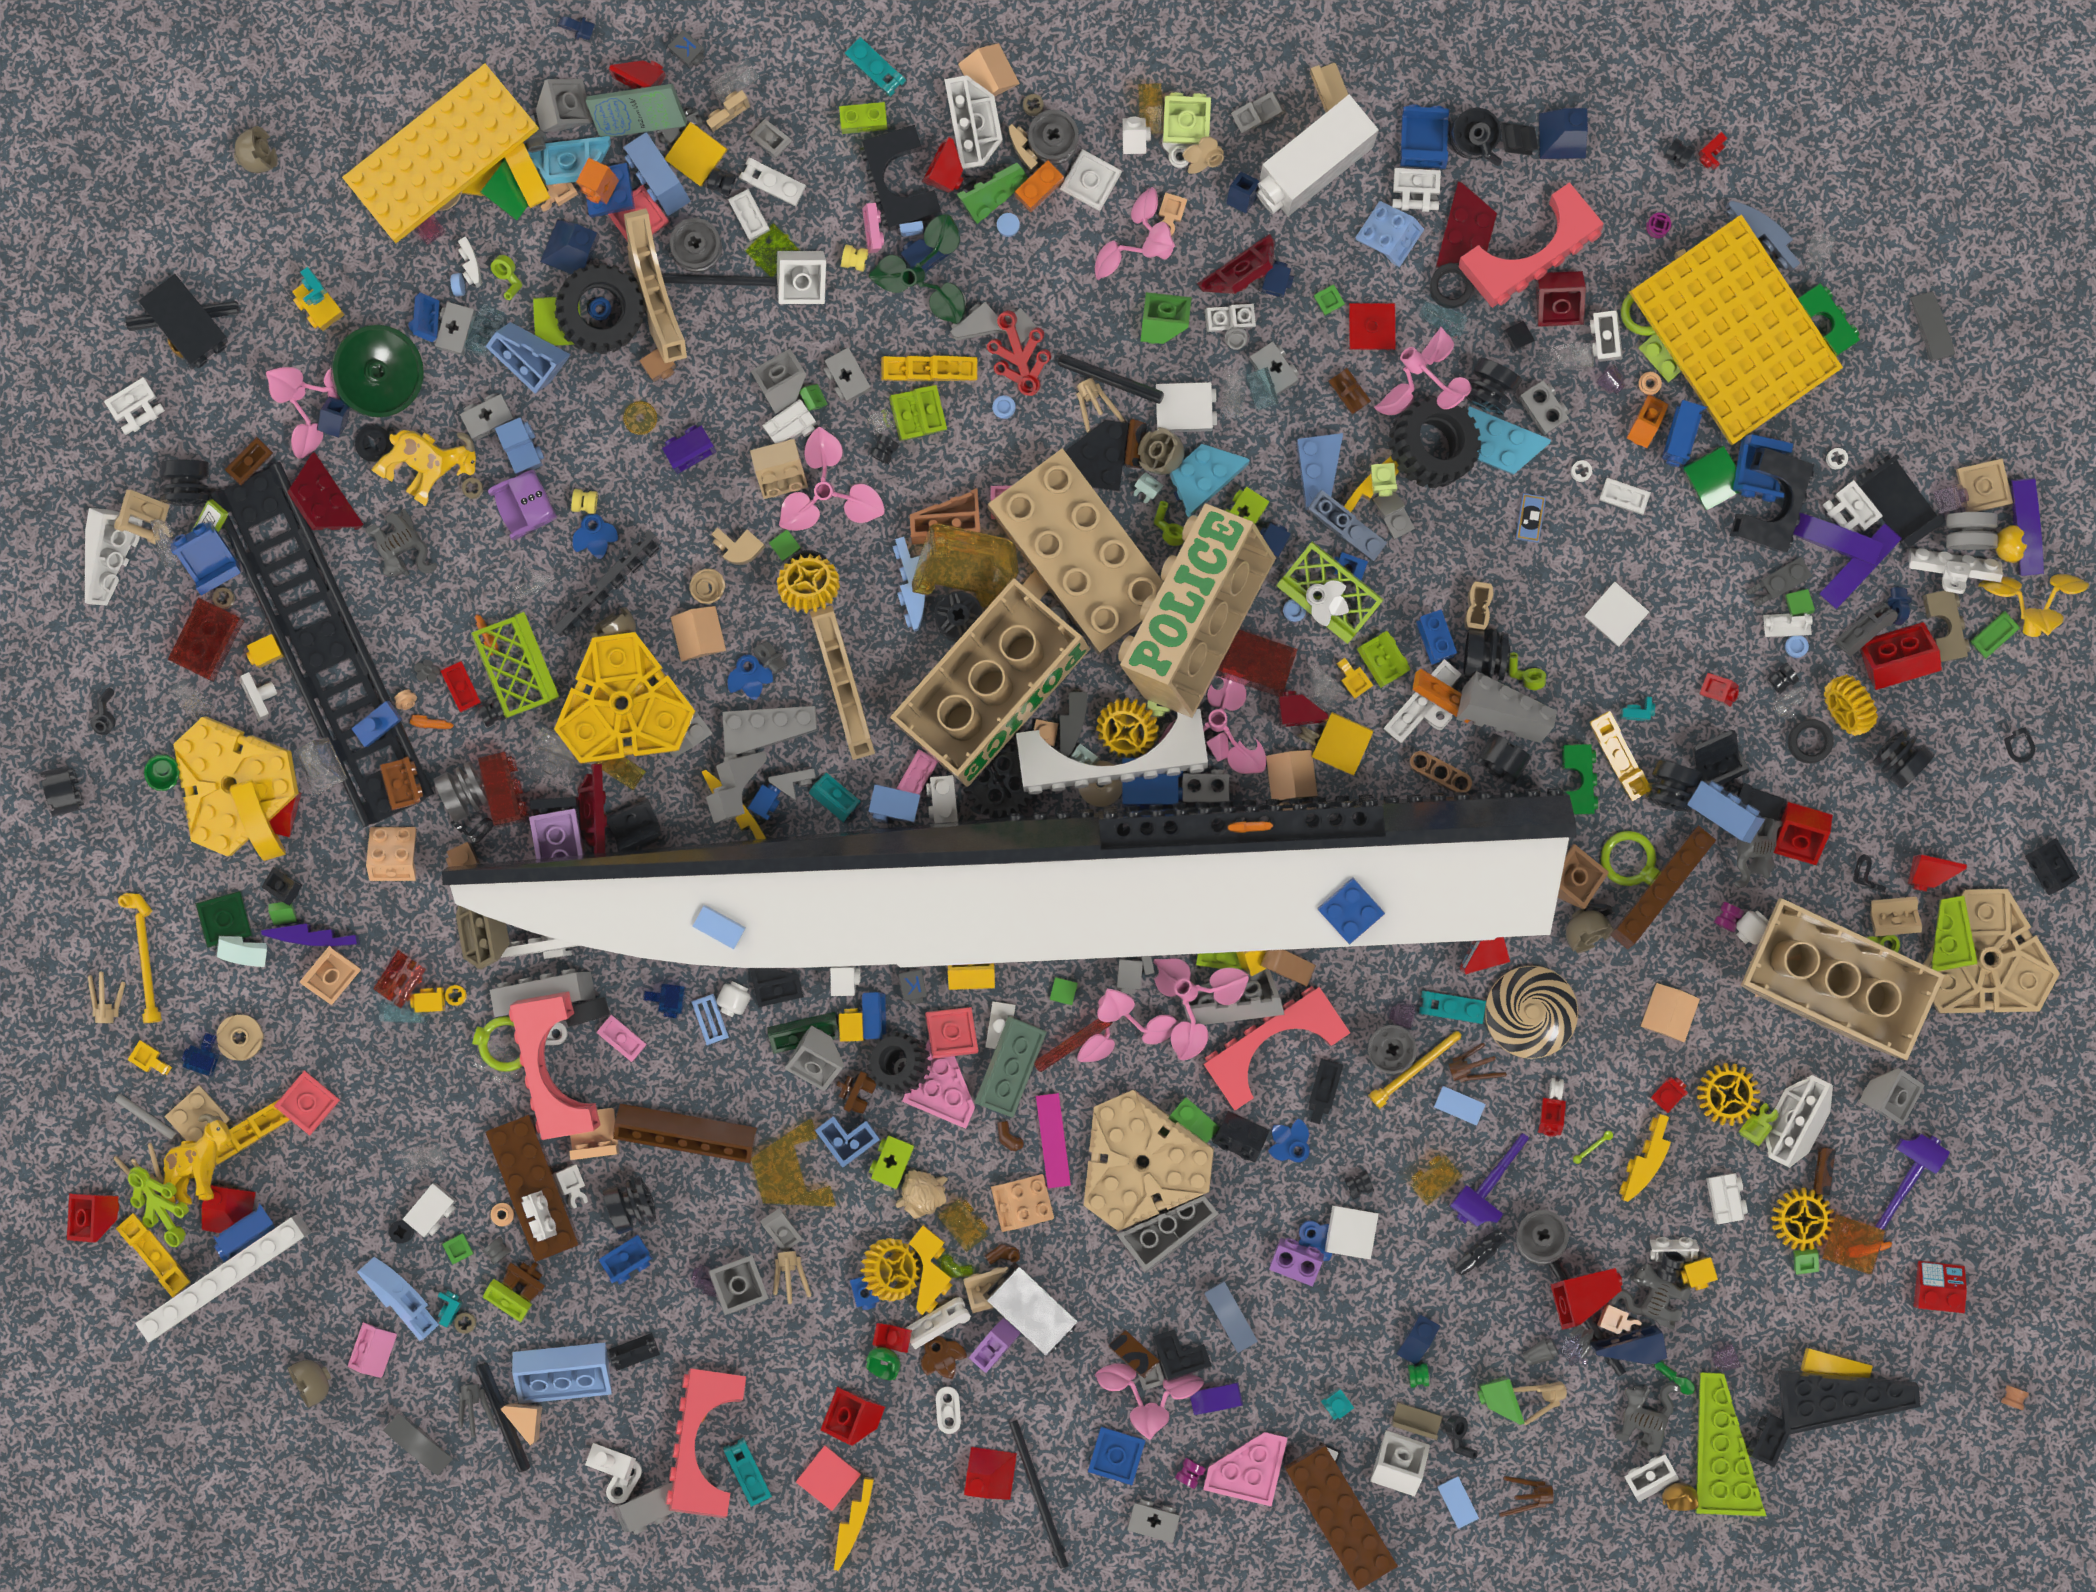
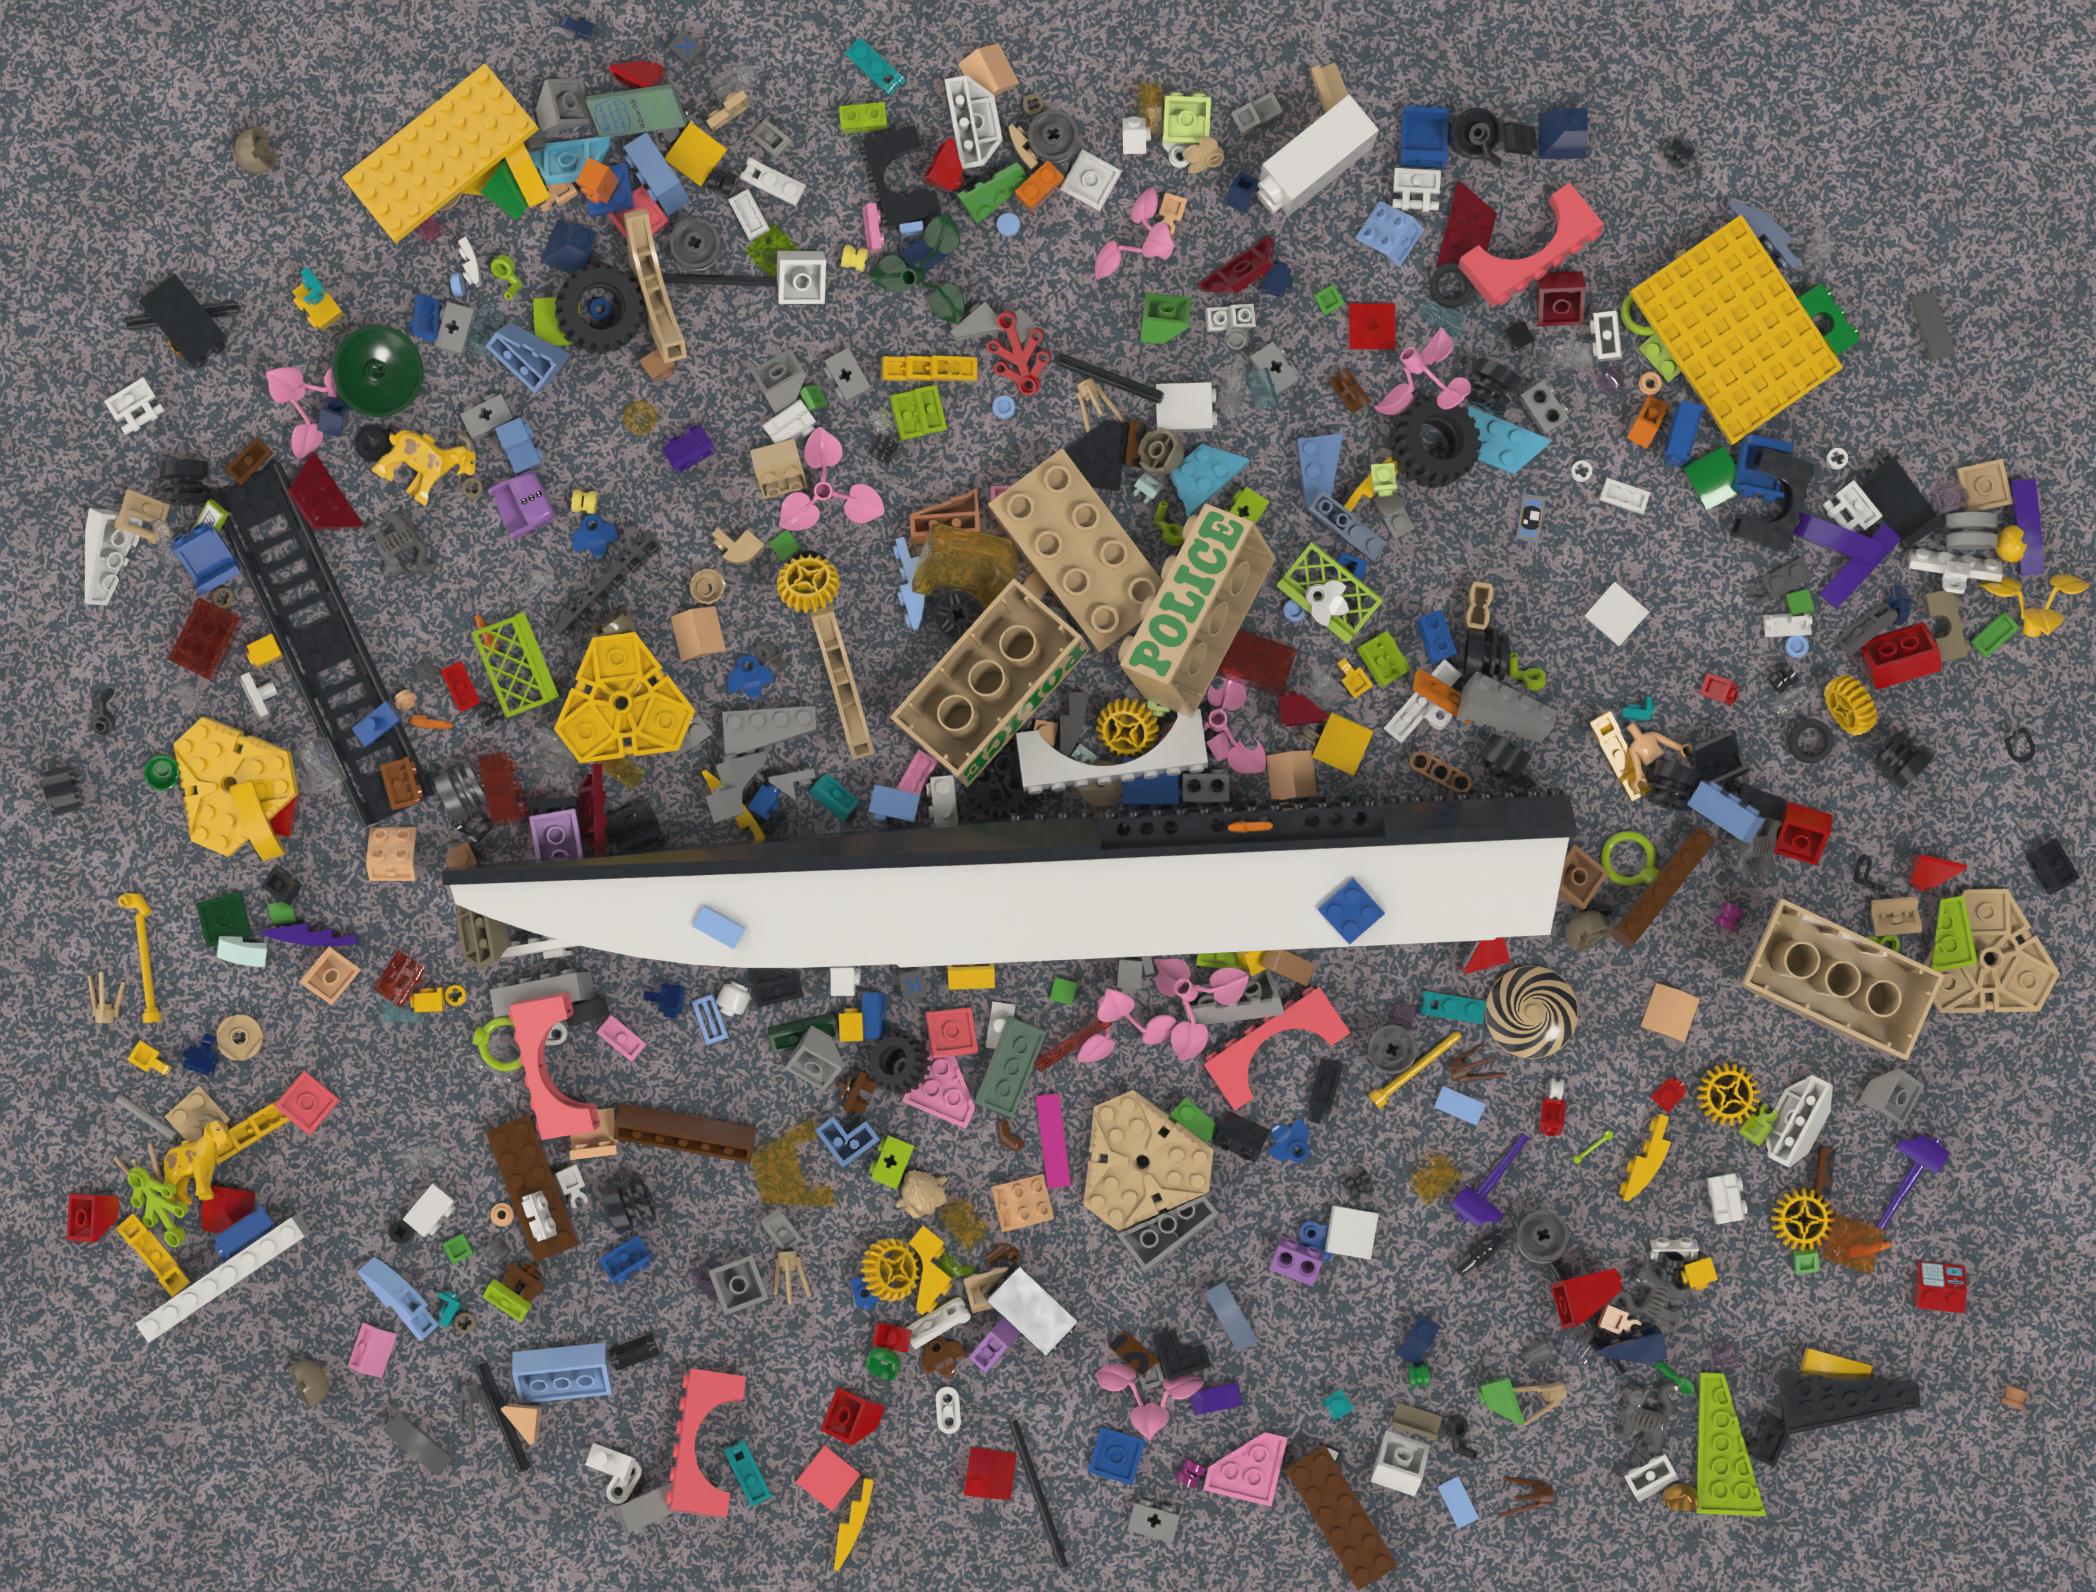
dark blue brick [1260,523,1291,563] -> none
green arch [1562,744,1598,815] -> none
magenta wheel [1646,212,1671,239] -> none
red bracket [1698,132,1727,170] -> none
white head [1736,910,1769,945] -> none
none -> light nougat piece [1626,722,1693,793]

